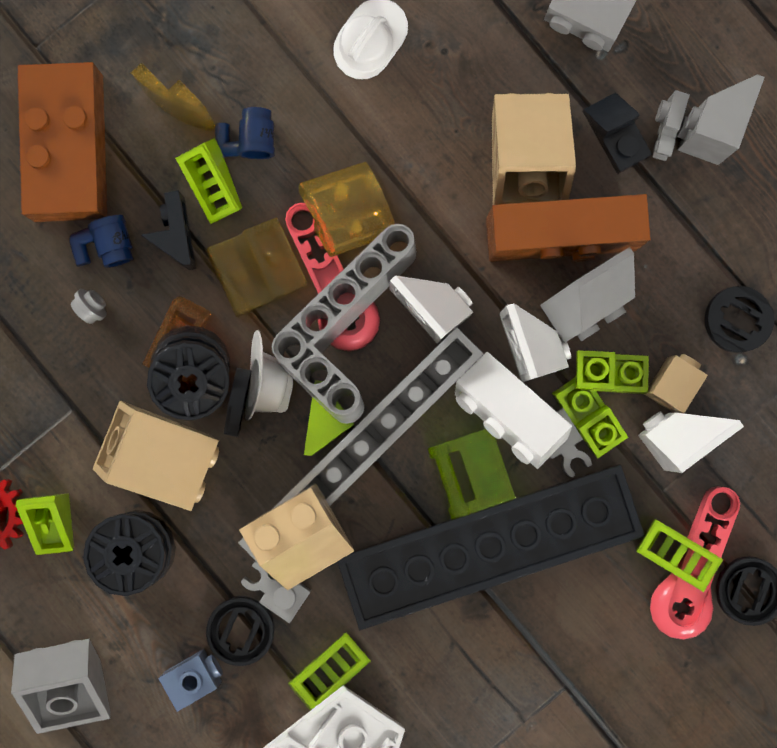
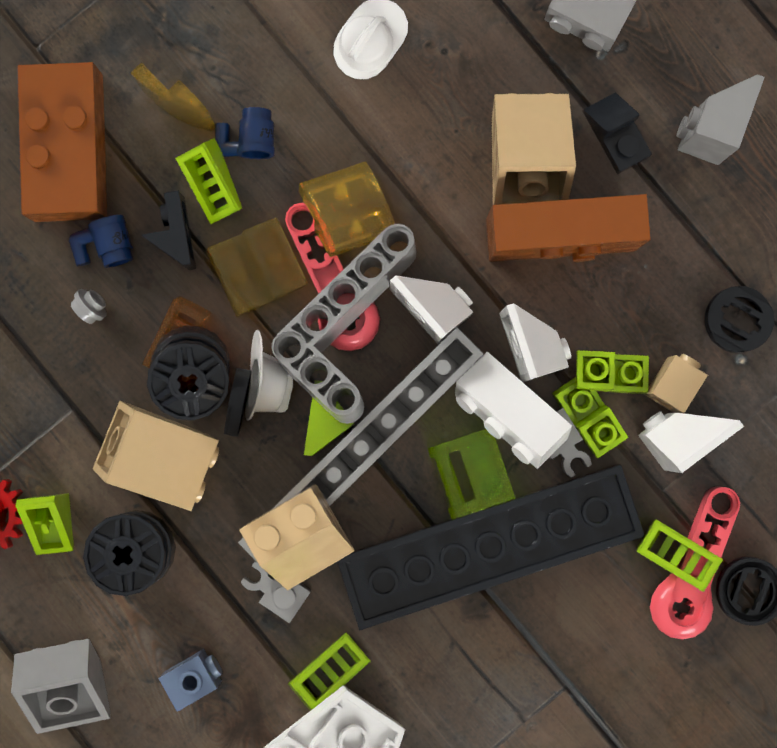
black piece [206,596,274,666] -> none
light grey slope [540,247,635,343] -> none
light grey plate [652,90,690,161] -> none

